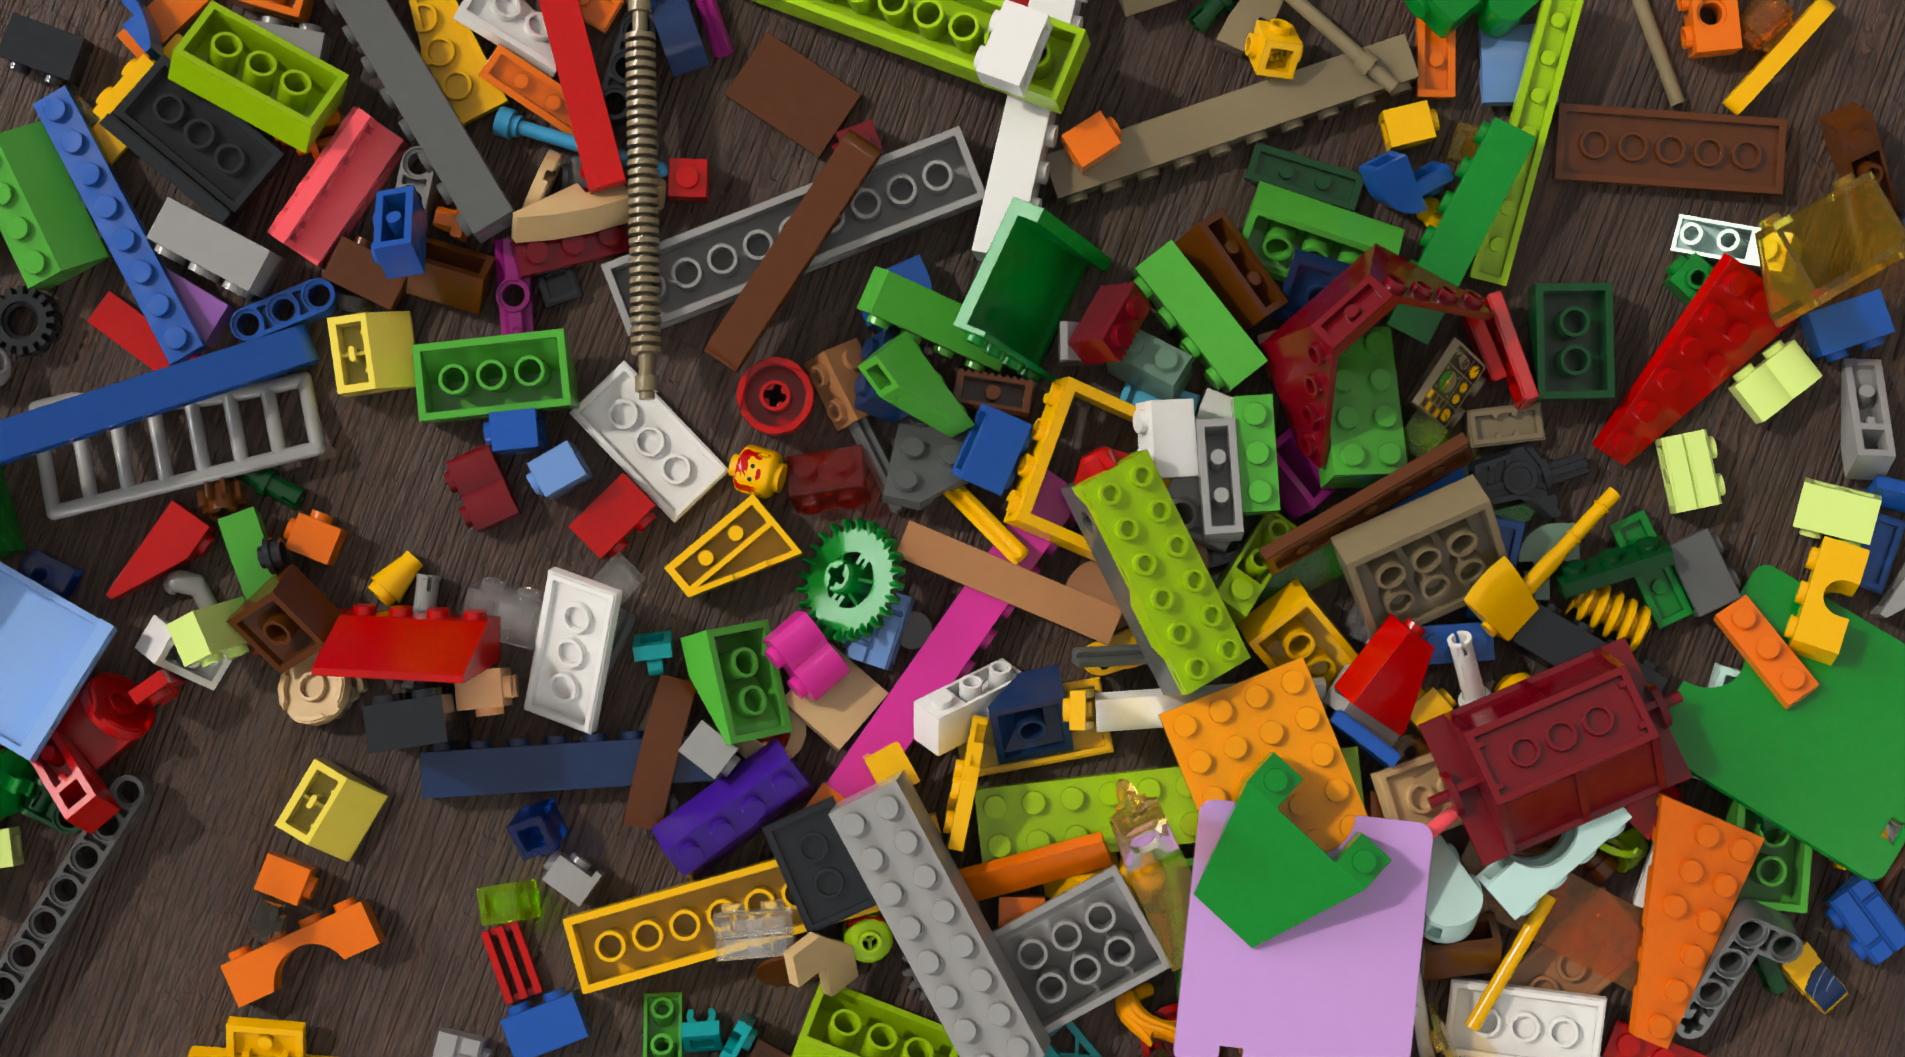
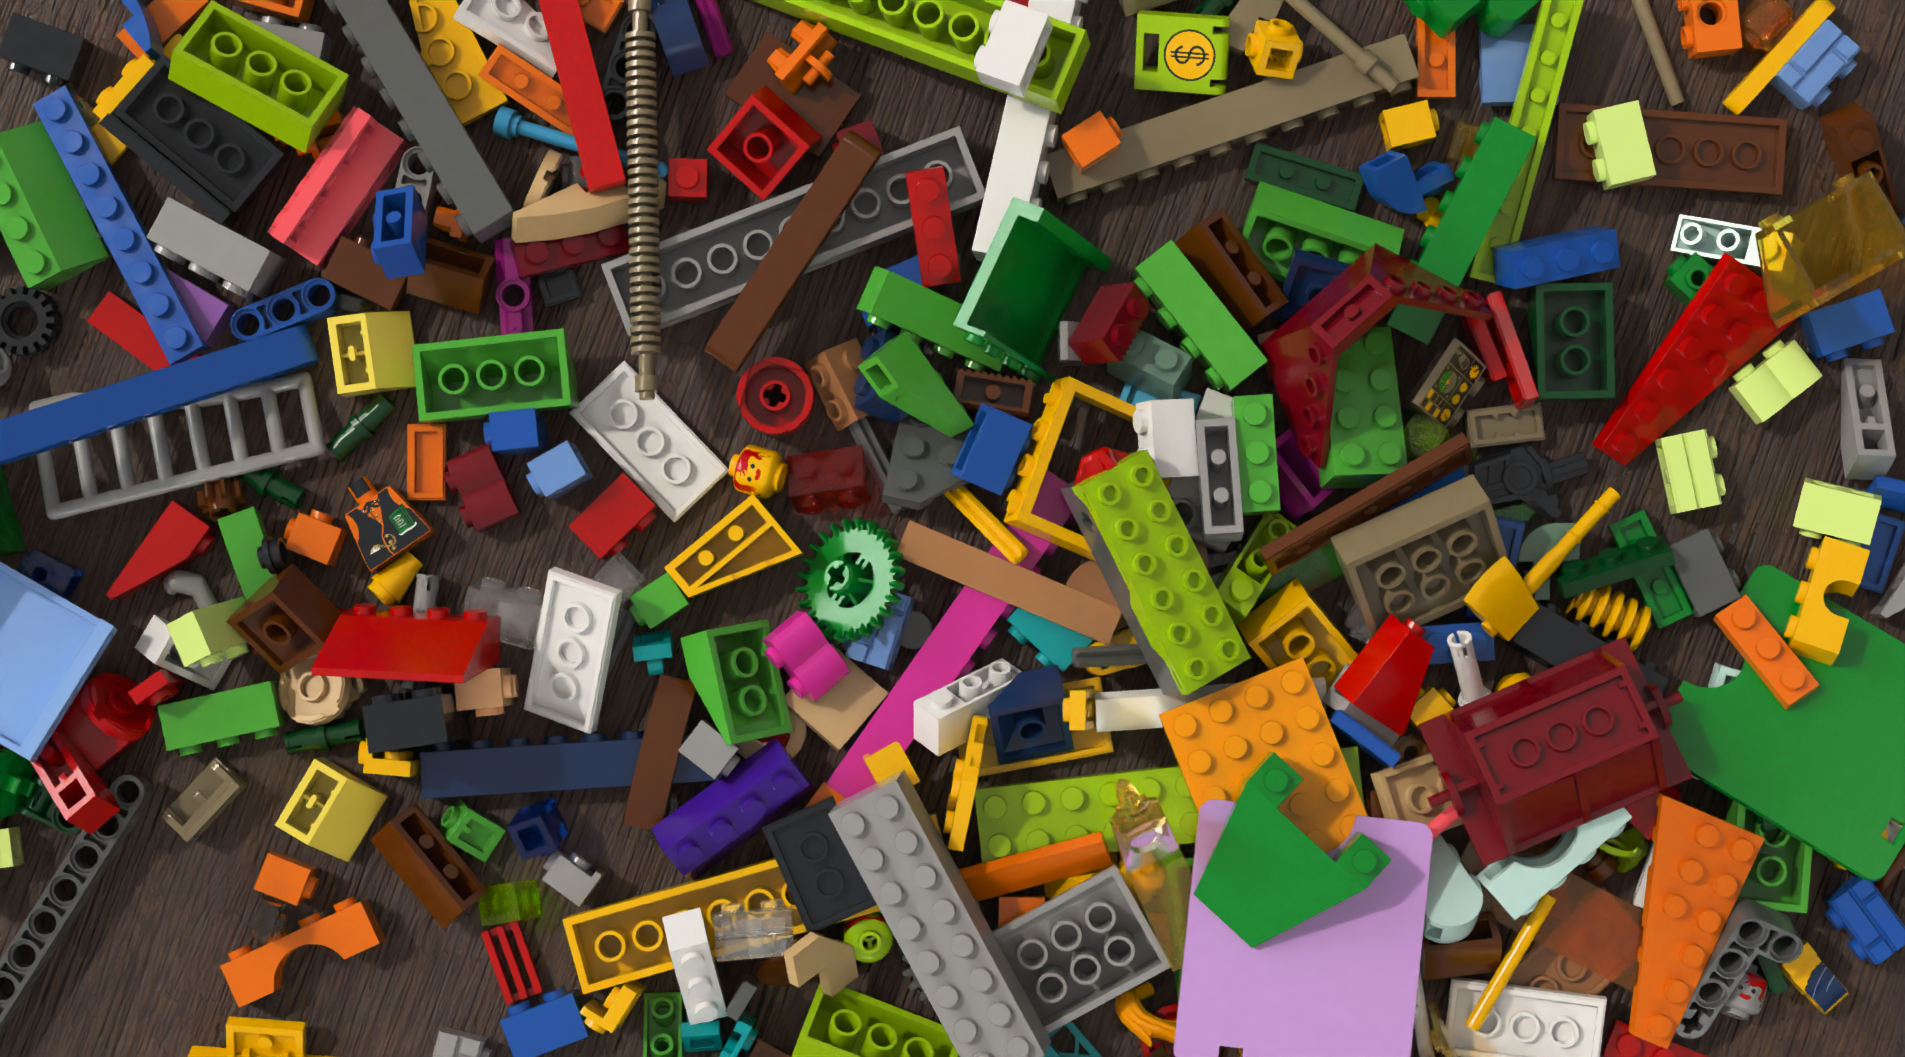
none -> bright green brick [157,681,288,756]
none -> dark tan hinge [161,756,248,843]
none -> dark green pin [284,718,366,755]
none -> dark green pin [326,392,398,462]
none -> black torso [345,476,437,572]
none -> yellow bracket [358,738,421,777]
none -> reddish brown brick [370,803,488,929]
none -> orange tile [407,424,448,501]
none -> bright green bracket [439,799,506,862]
none -> yellow bracket [579,980,646,1034]
none -> bright green brick [629,572,692,629]
none -> white arch [662,908,727,1026]
none -> red brick [707,85,823,201]
none -> dark grey tile [725,973,761,1021]
none -> orange hips [767,20,838,95]
none -> red plate [904,166,961,287]
none -> teal brick [1007,608,1094,672]
none -> lime container [1134,10,1230,95]
none -> blue brick [1491,225,1620,289]
none -> yellowish green brick [1583,100,1656,190]
none -> light grey head [1719,964,1768,1021]
none -> medium blue brick [1769,19,1861,110]

